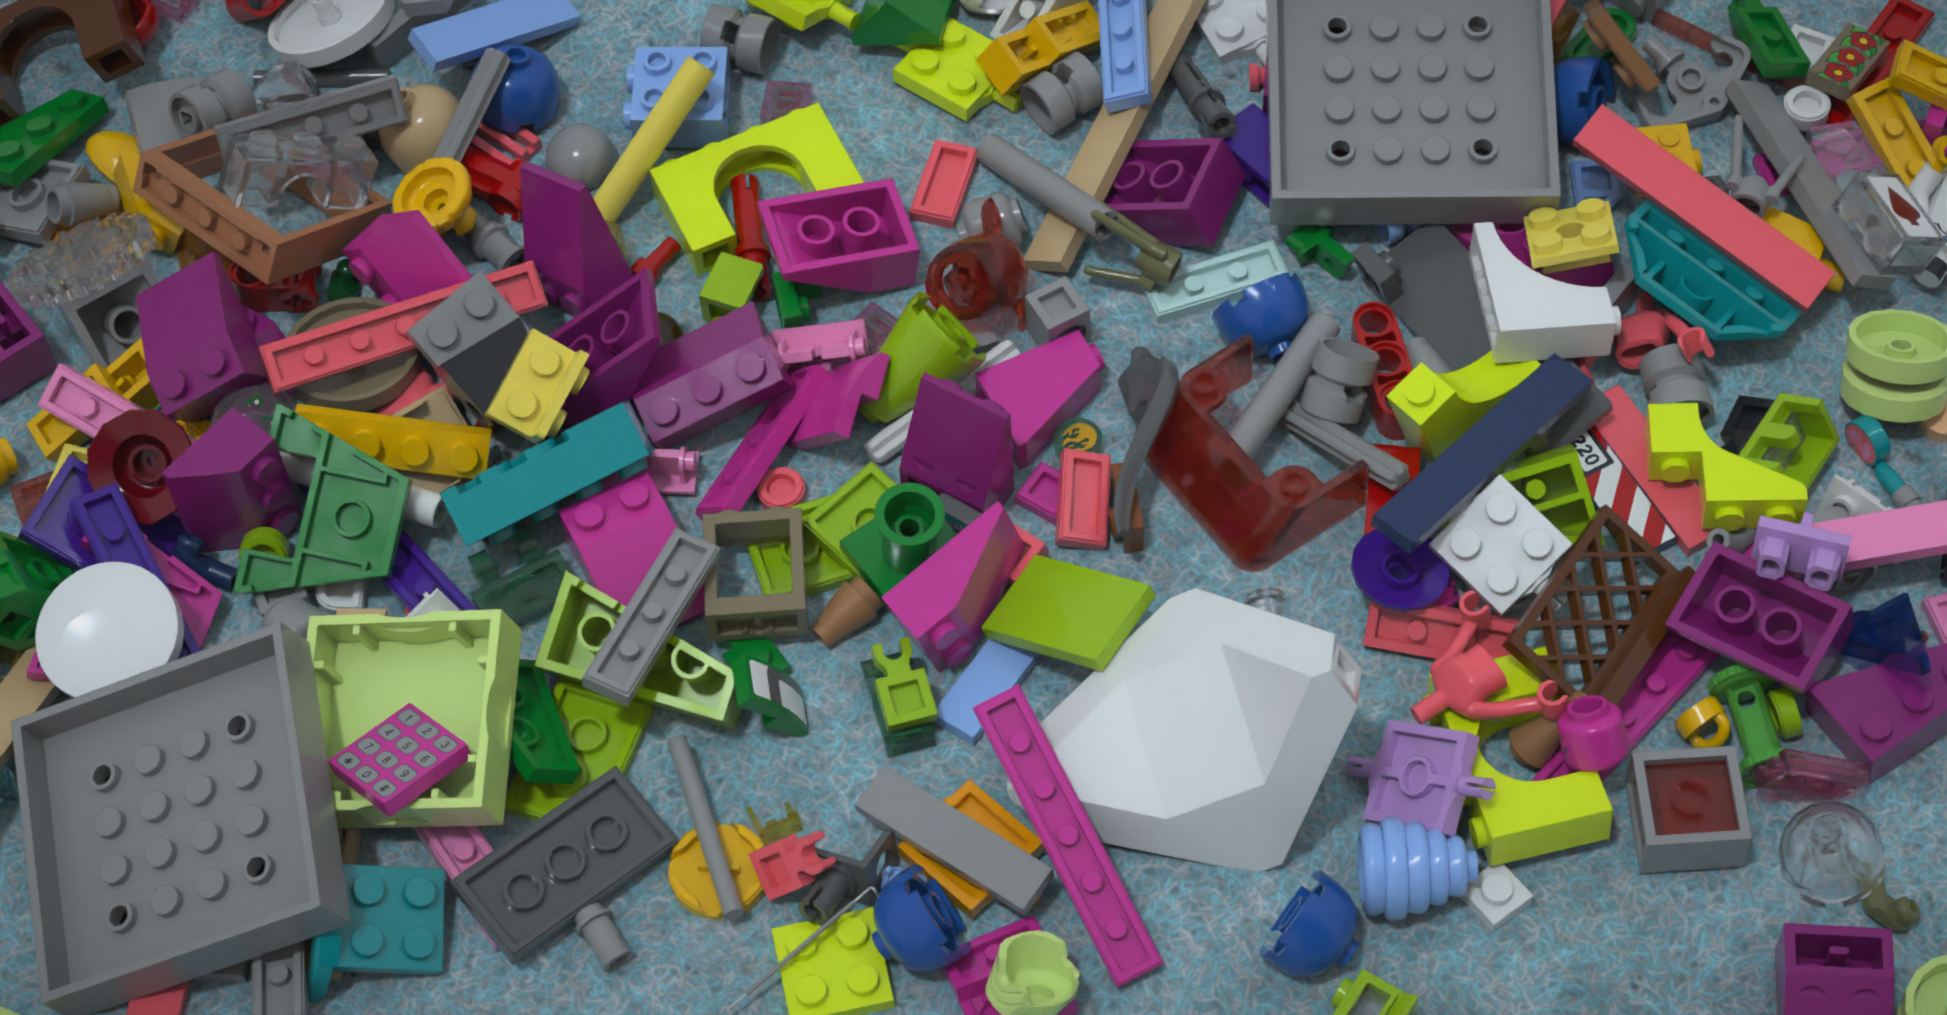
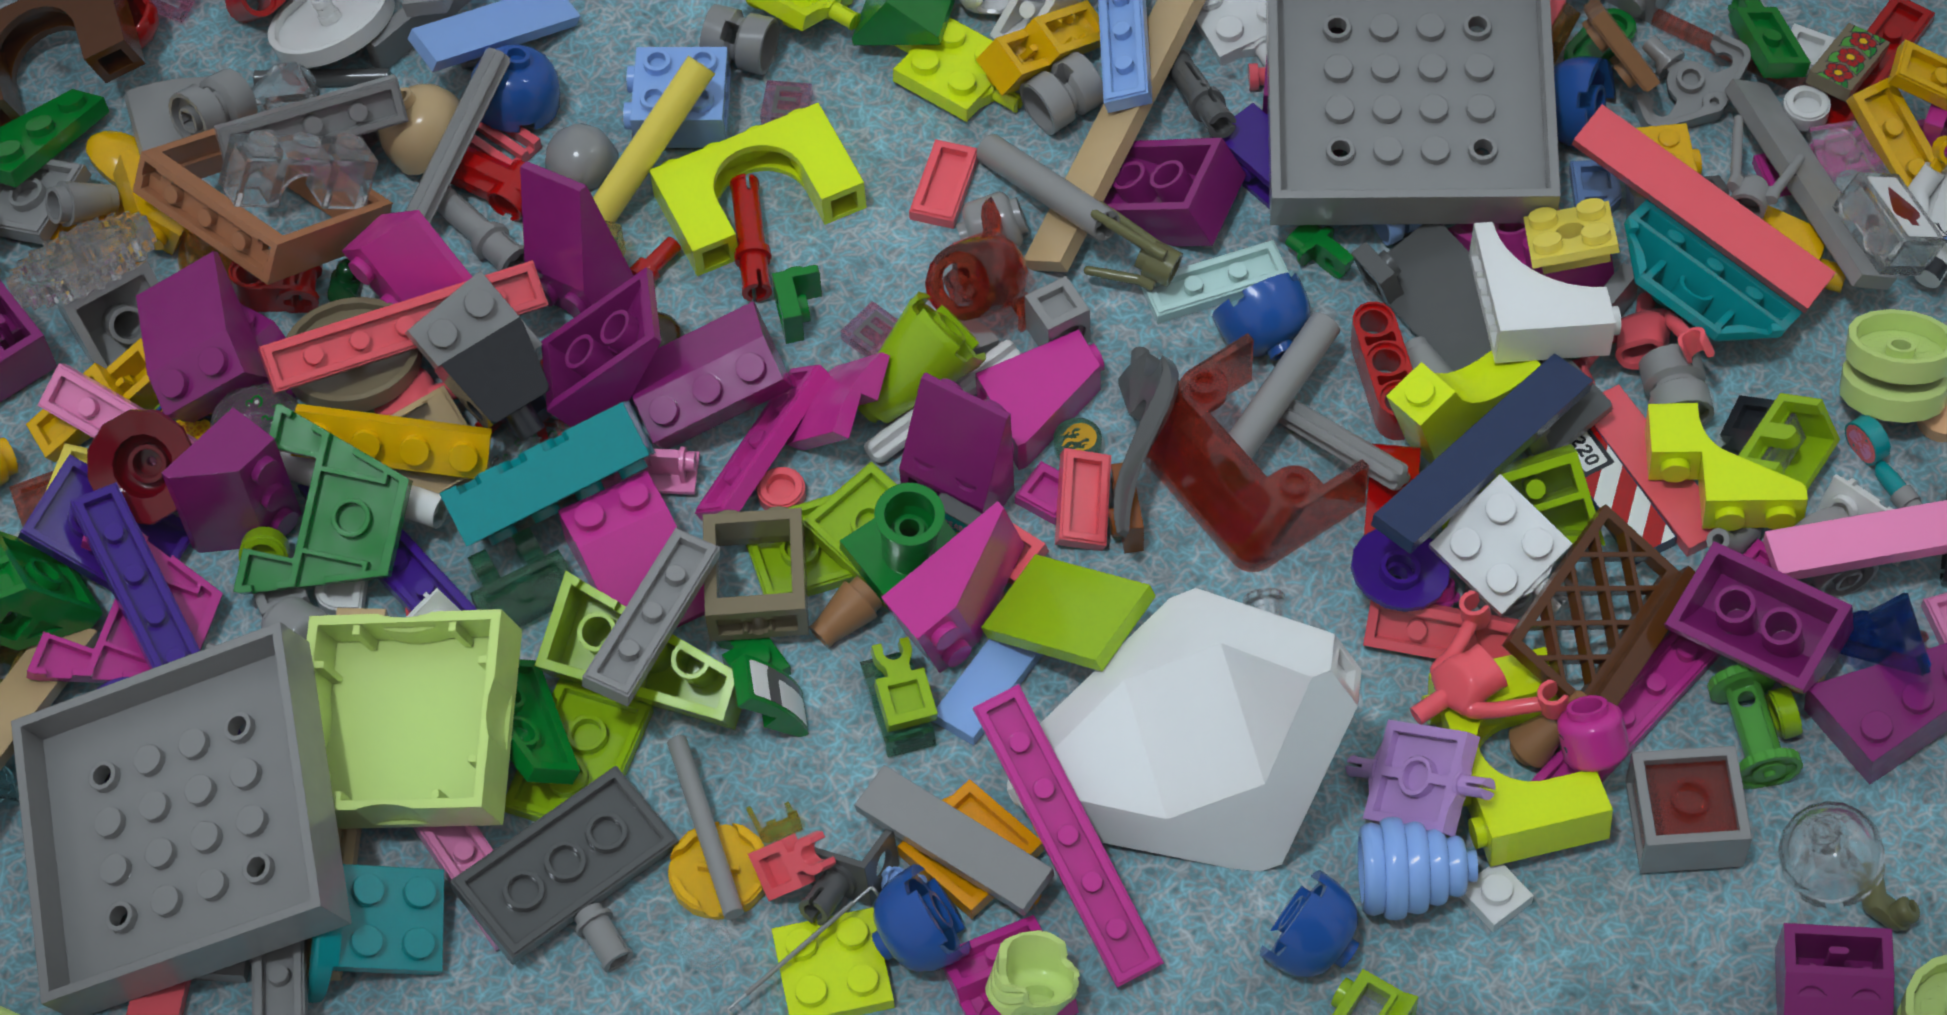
white piece [35,562,184,698] -> none
dark blue arm [172,533,238,592] -> none
tile [328,703,471,817] -> none
yellow hair [392,157,477,237] -> none
light yellow bracket [484,328,590,444] -> none
lime panel [699,252,764,322] -> none
dark pink slope [757,178,920,293] -> none
bright pink hinge [770,318,870,372] -> none
light grey wheel [1300,337,1380,424] -> none
yellow tile [1674,696,1731,748] -> none
lavender hips [1751,511,1852,592] -> none
clear pink tile [1753,748,1870,801] -> none

